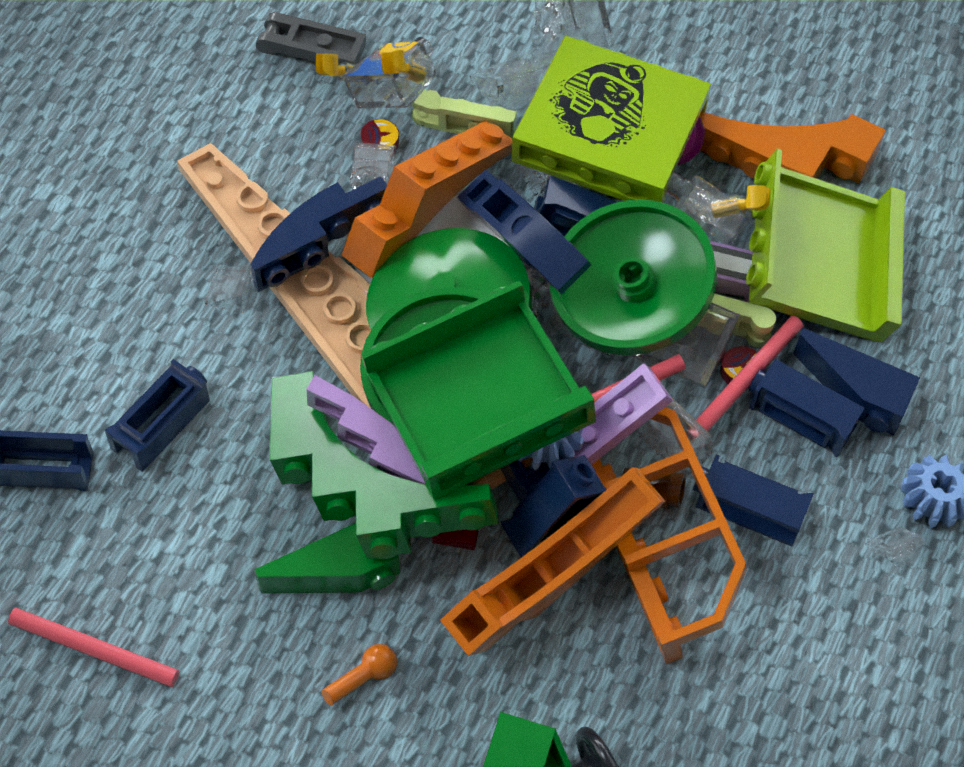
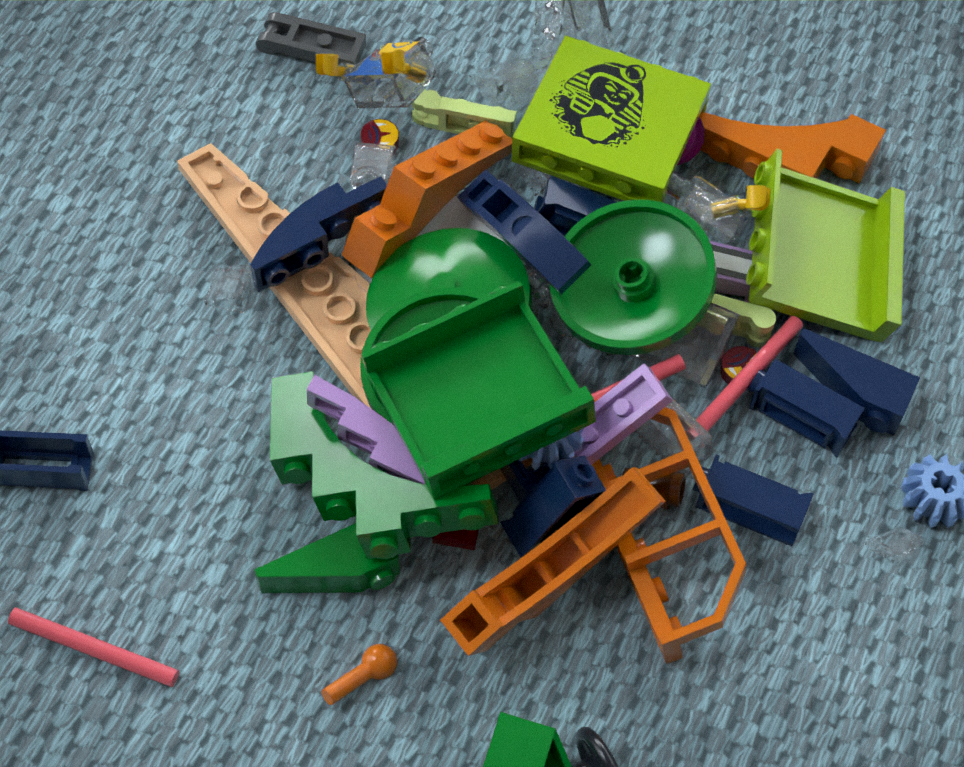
dark blue window [104,359,210,472] -> none

